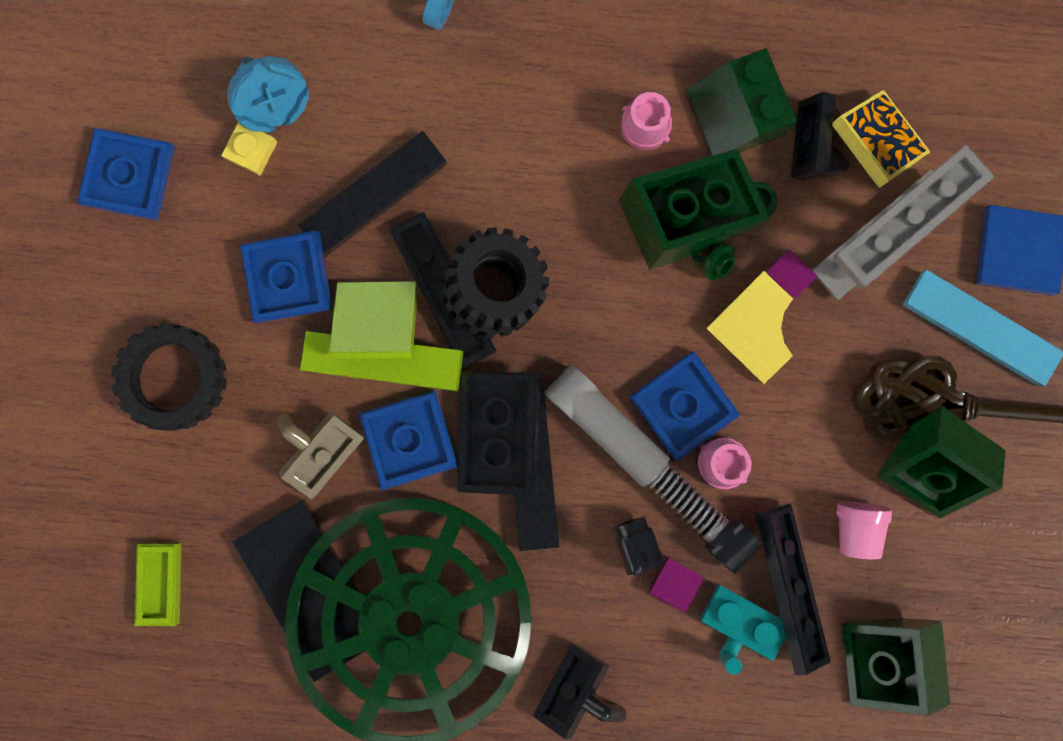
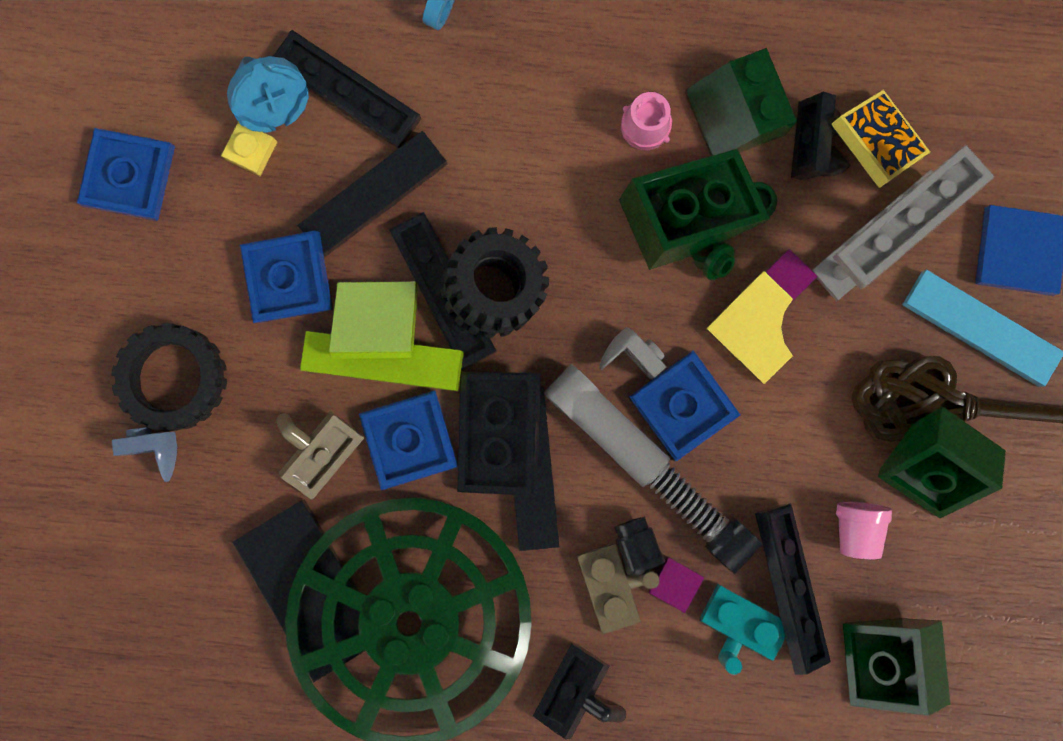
lime tile [134,543,181,626] -> none
bright pink piece [697,438,752,489] -> none
none -> sand blue plate [112,427,177,482]
none -> black tile [273,30,421,149]
none -> dark tan plate [577,543,659,635]
none -> light grey plate [599,327,666,380]

